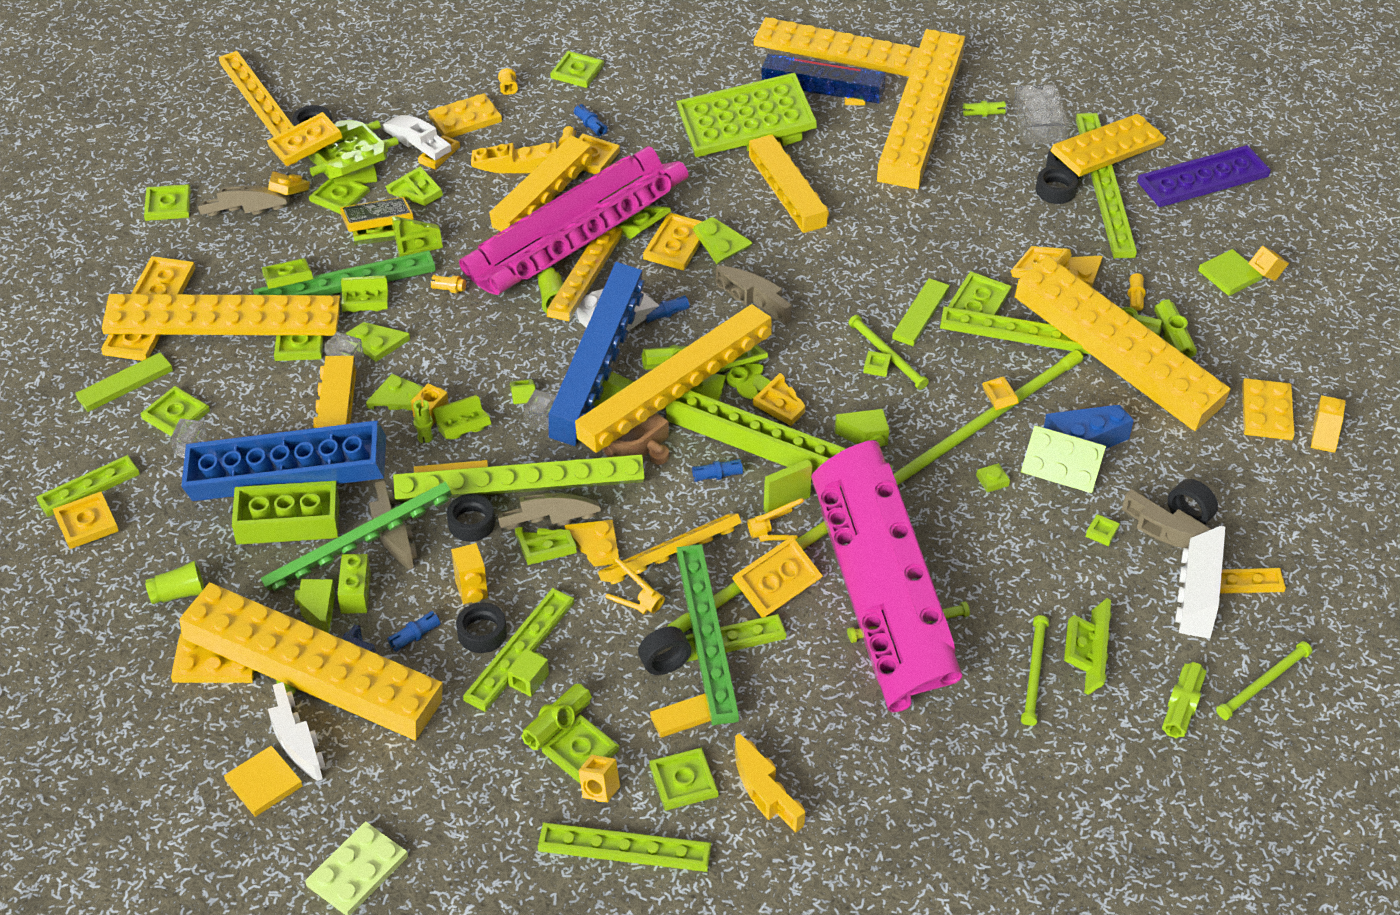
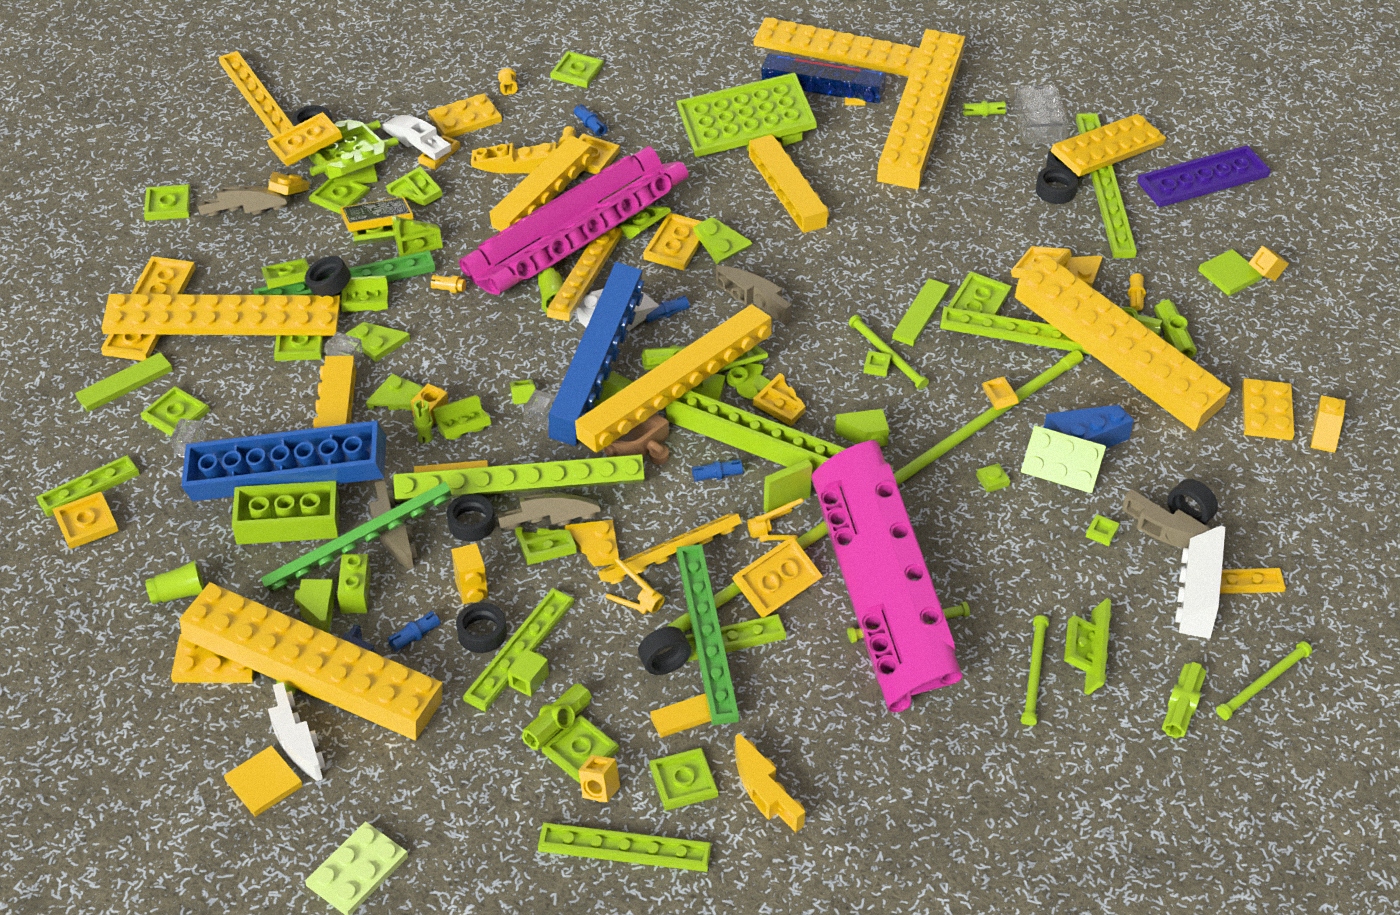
none -> black tyre [305,256,351,297]

